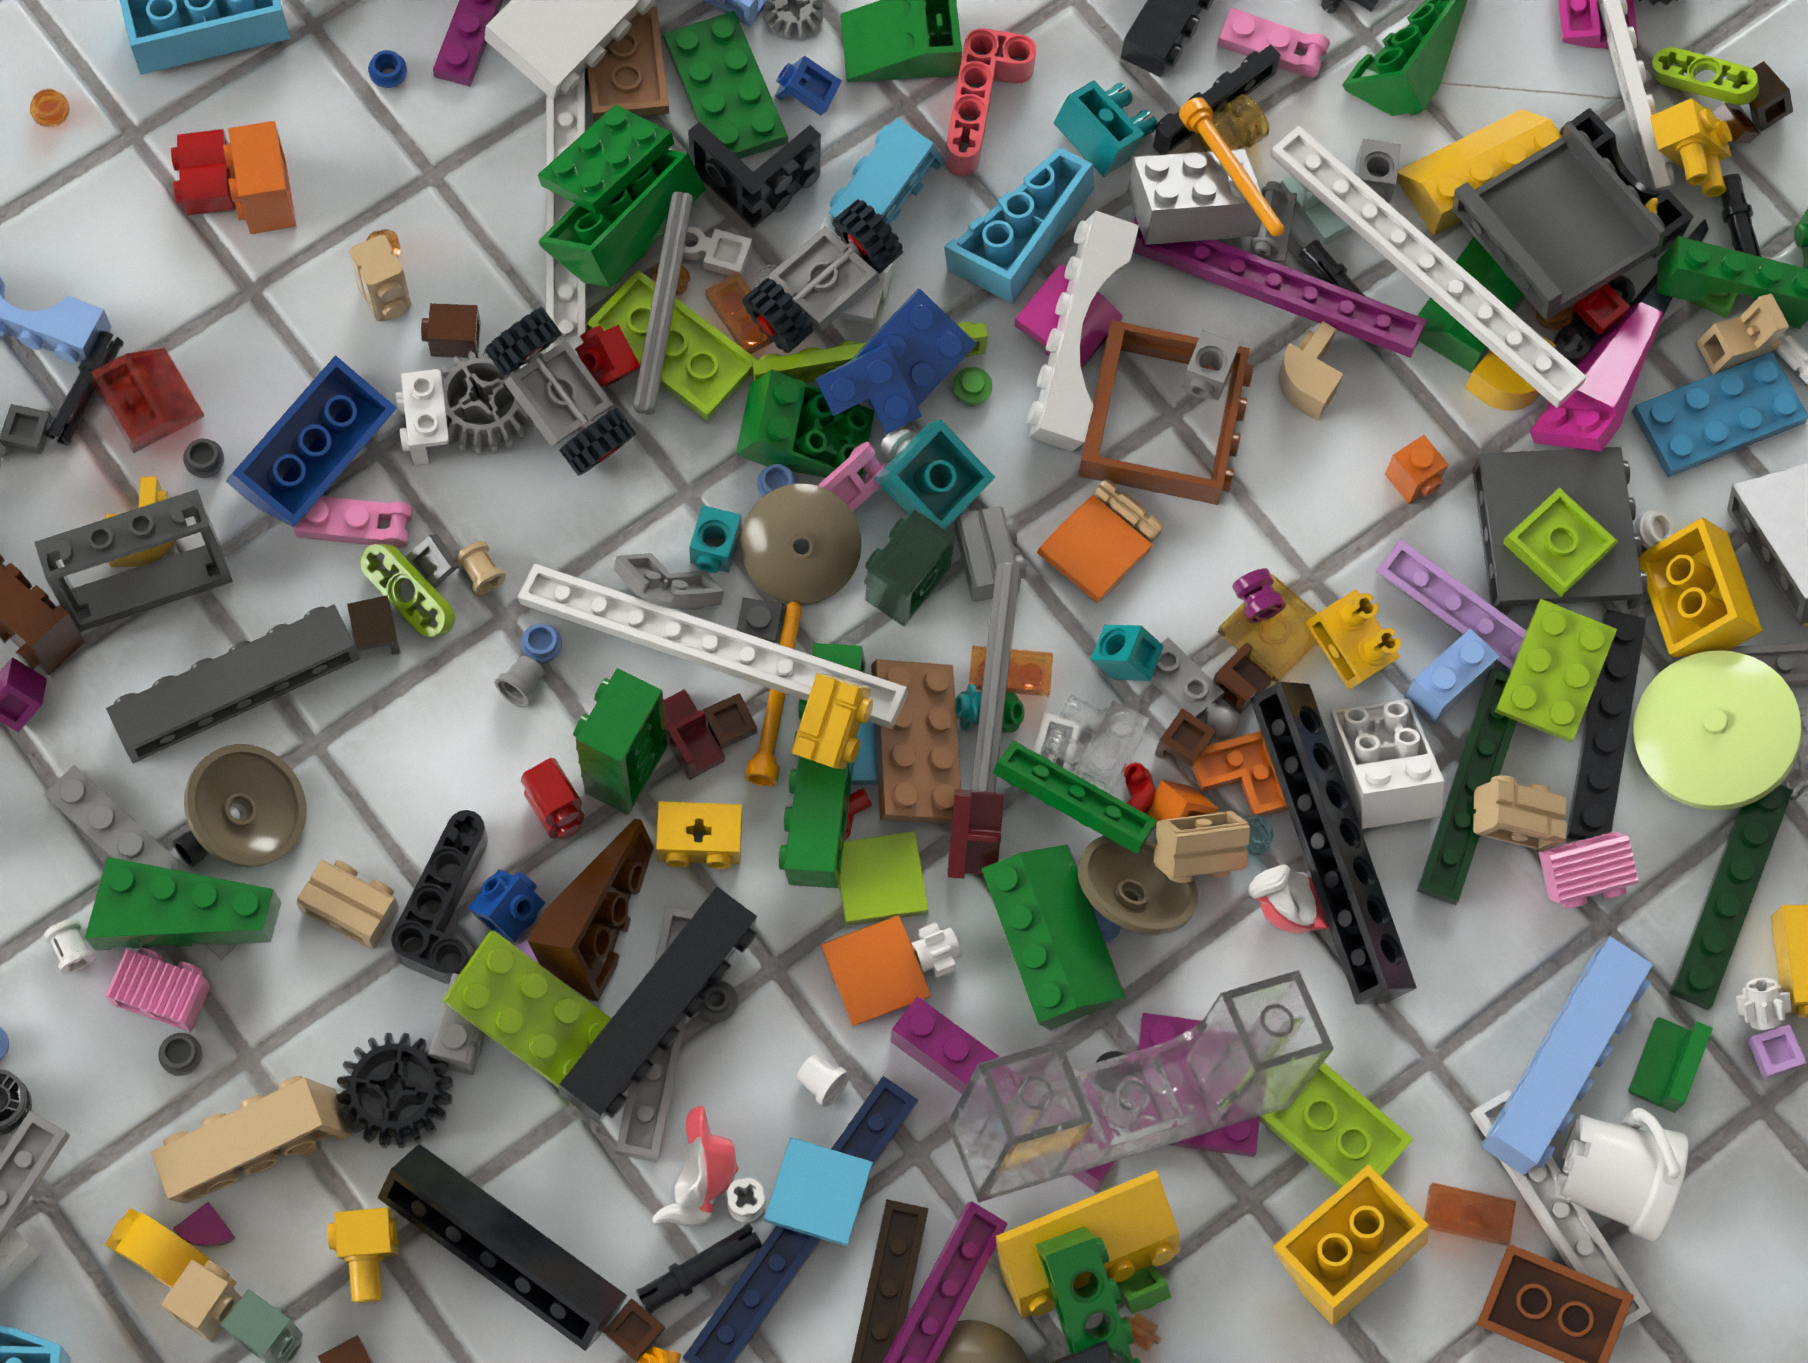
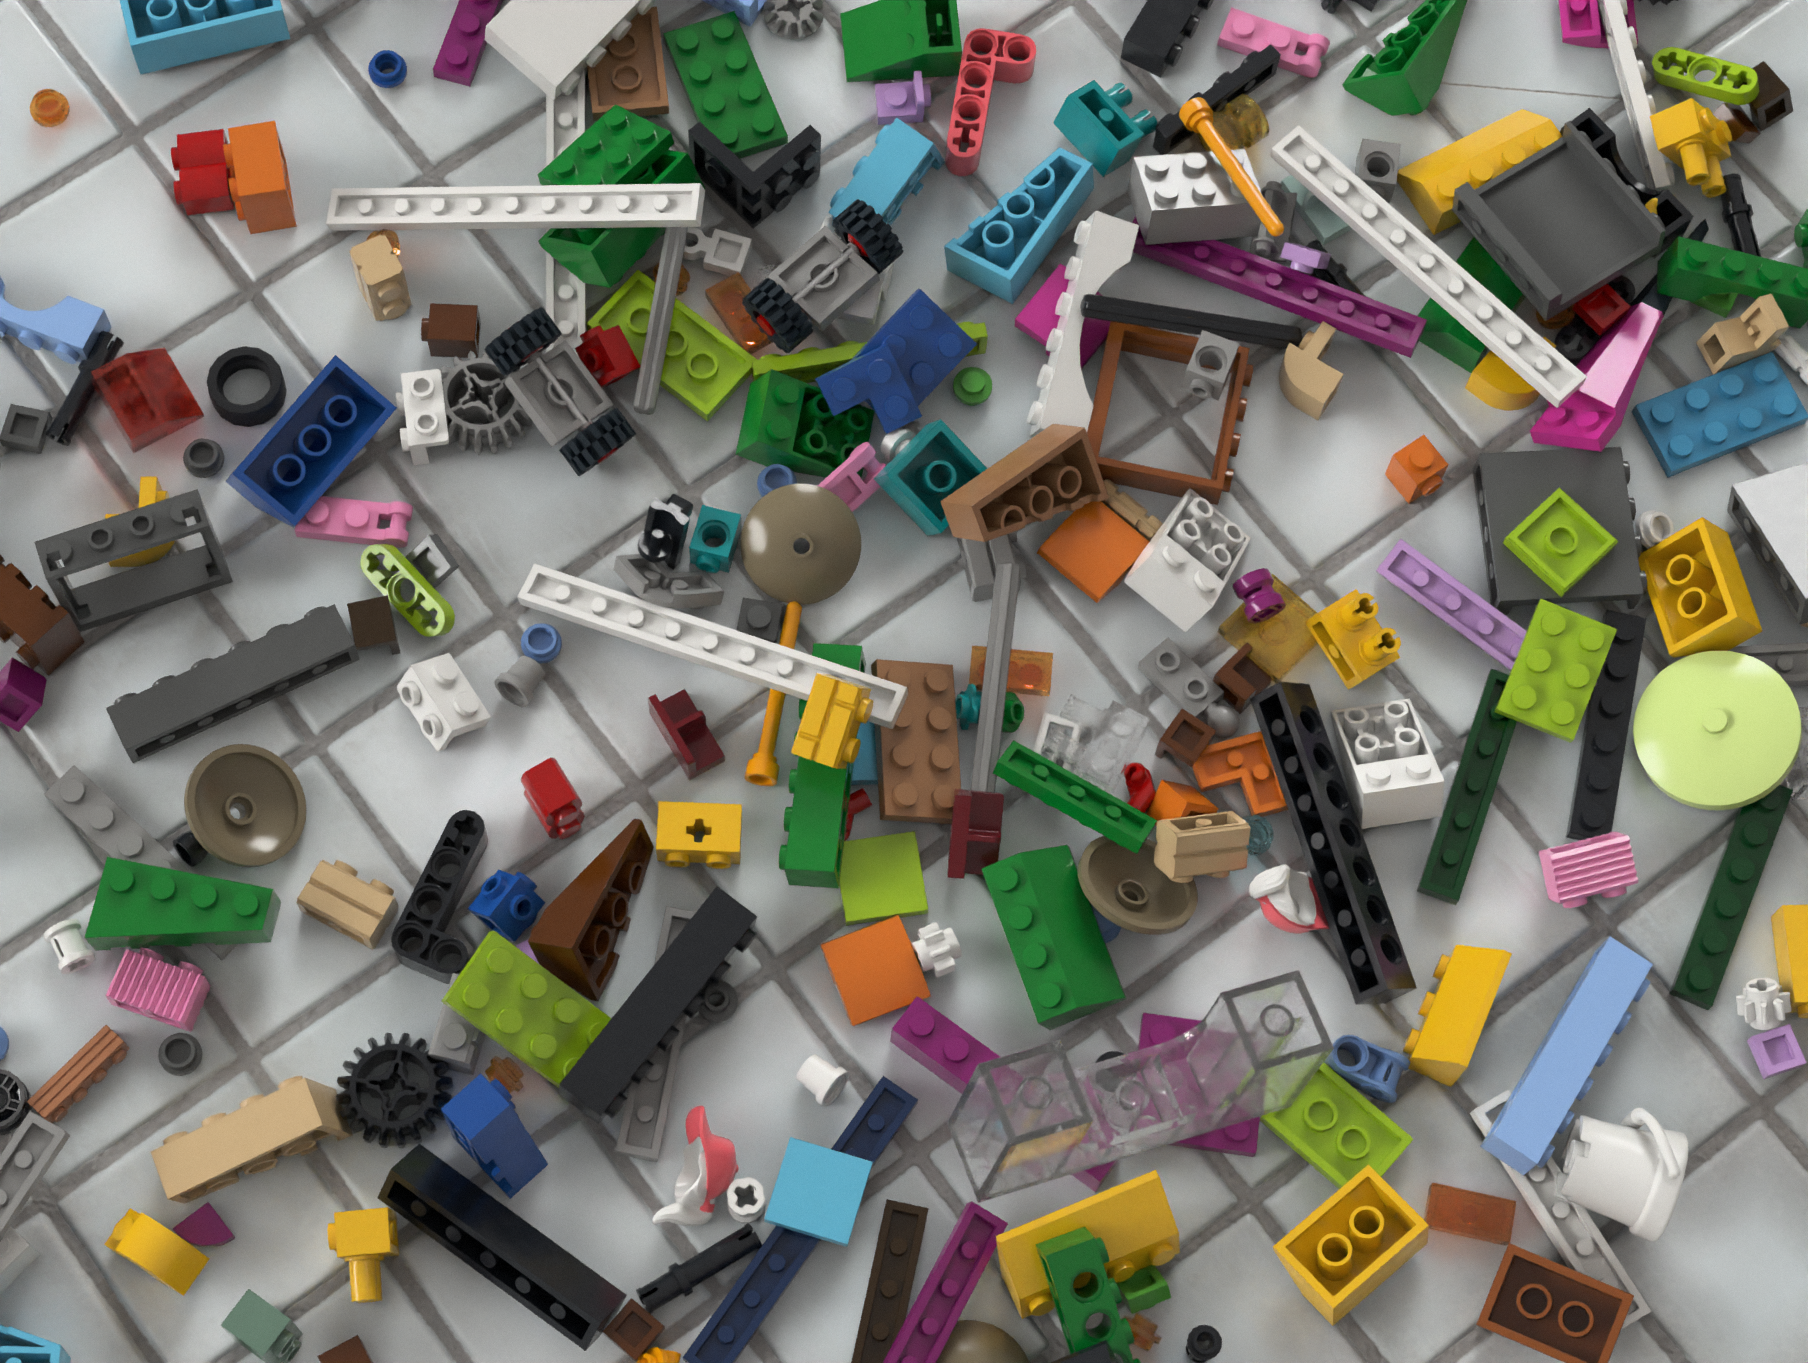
tan brick [161,1259,242,1343] -> none
tan bush [455,541,506,595] -> none
green brick [573,668,668,815] -> none
reddish brown plate [703,693,757,749] -> none
blue bracket [775,55,842,116] -> none
clear green brick [864,510,955,627] -> none
teal brick [1090,624,1164,681] -> none
light blue brick [1405,628,1500,724] -> none
tan brick [1473,776,1566,850] -> none
green panel [1628,1017,1713,1113] -> none
none -> nougat piece [27,1025,130,1124]
none -> black tyre [207,346,287,427]
none -> white plate [326,183,705,231]
none -> white bracket [397,653,491,751]
none -> blue wedge [441,1073,548,1199]
none -> clear orange plate [485,1056,524,1093]
none -> black hips [637,494,693,570]
none -> lavender bracket [875,71,931,125]
none -> medium nougat wedge [940,424,1109,542]
none -> black axle [1080,294,1303,349]
none -> white slope [1124,488,1251,632]
none -> black pin [1186,1325,1222,1363]
none -> lavender plate [1280,242,1331,274]
none -> medium blue piece [1323,1035,1410,1103]
none -> yellow slope [1403,945,1512,1087]

